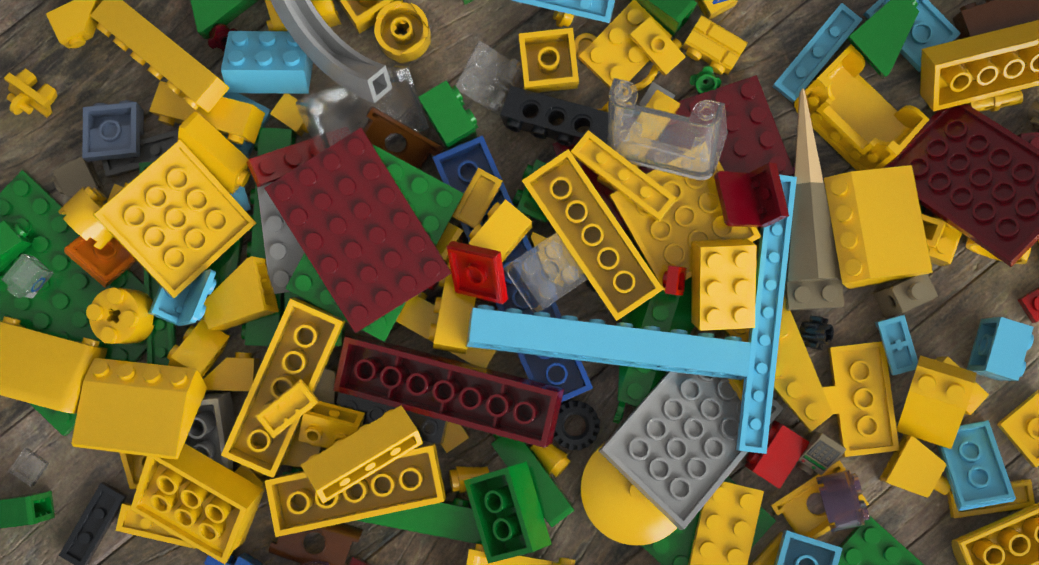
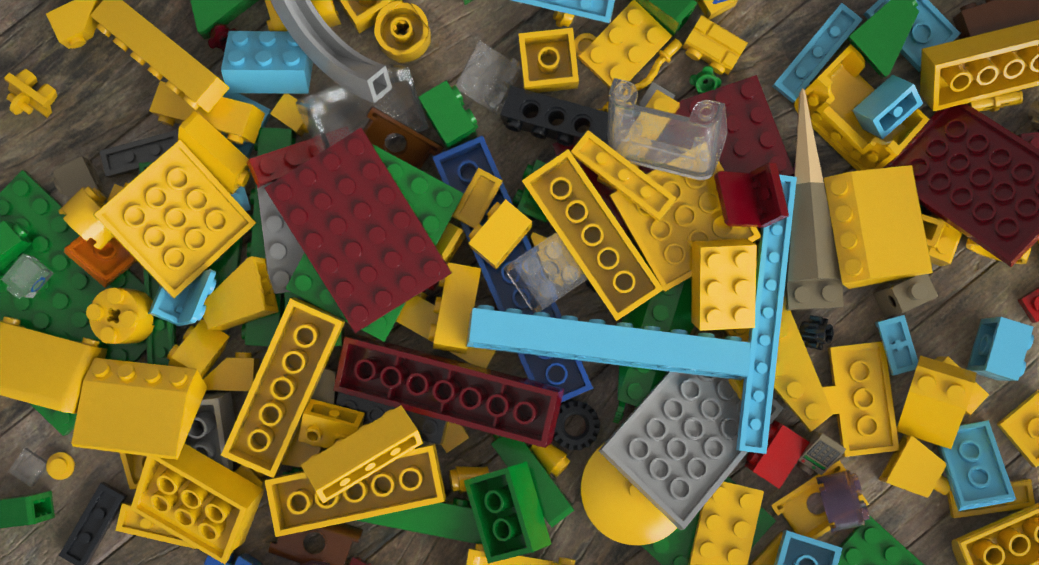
sand blue plate [82,100,144,162] -> none
yellow plate [255,379,319,438] -> none
red tile [446,241,508,304] -> none
yellow plate [629,17,686,76] -> none
red plate [662,265,687,296] -> none
none -> yellow plate [46,452,75,480]
none -> medium azure brick [853,75,923,139]

